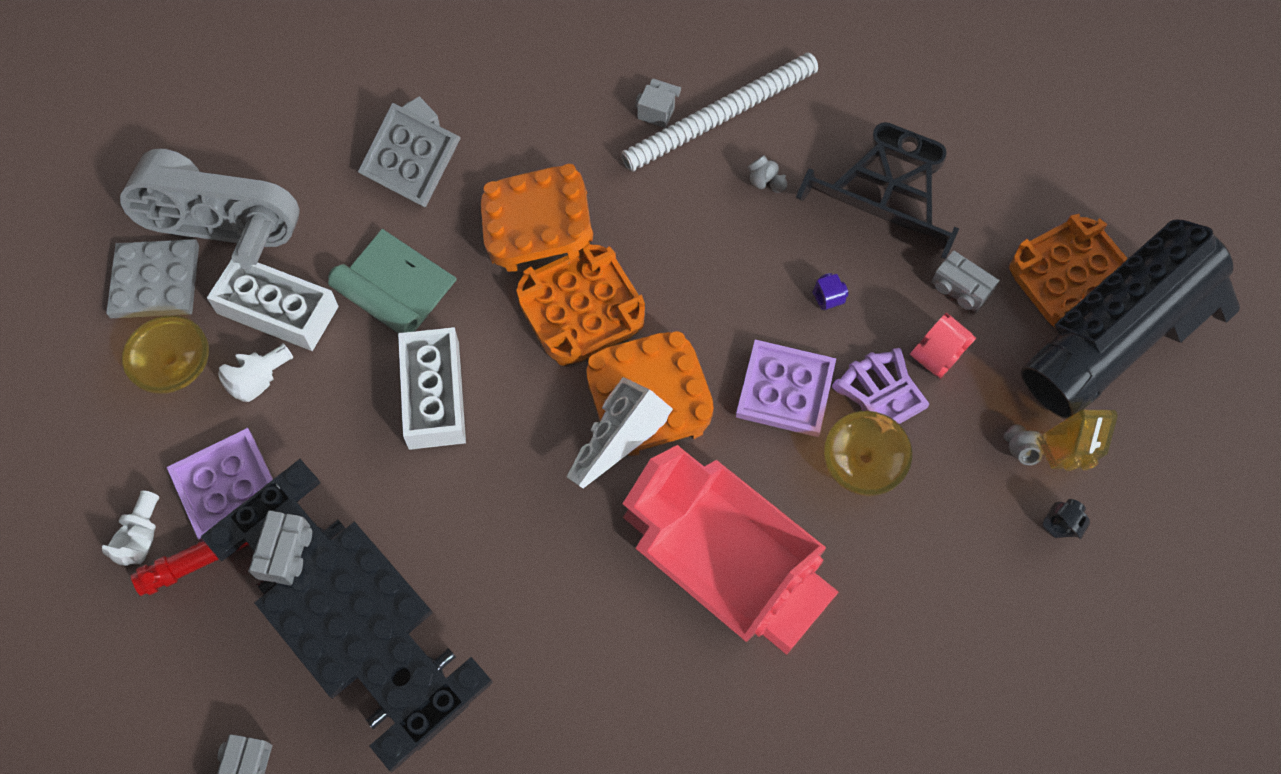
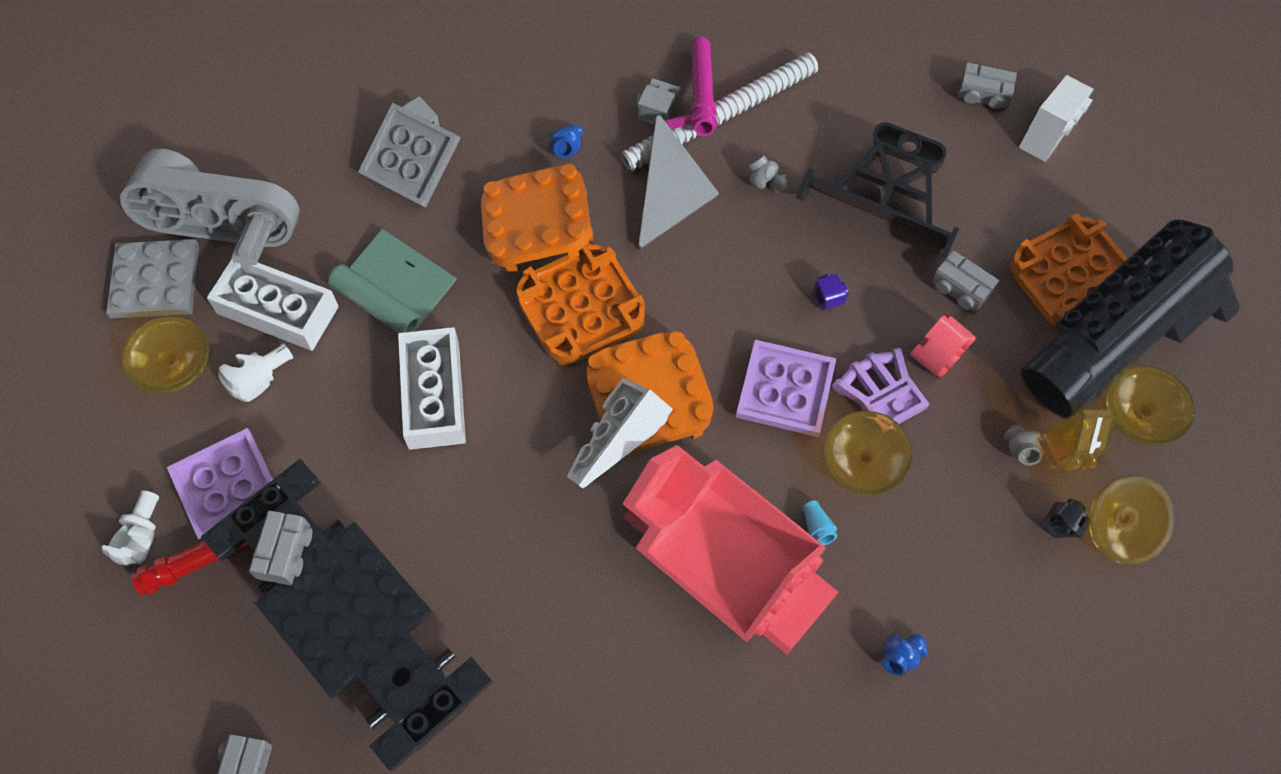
none -> blue animal [549,124,583,159]
none -> light grey tile [637,115,719,250]
none -> dark pink cylinder [665,37,717,136]
none -> medium azure cone [802,501,837,546]
none -> blue animal [882,634,928,676]
none -> light grey brick [957,62,1017,109]
none -> white wedge [1019,75,1094,162]
none -> clear yellow dish [1089,476,1175,565]
none -> clear yellow dish [1106,366,1195,446]

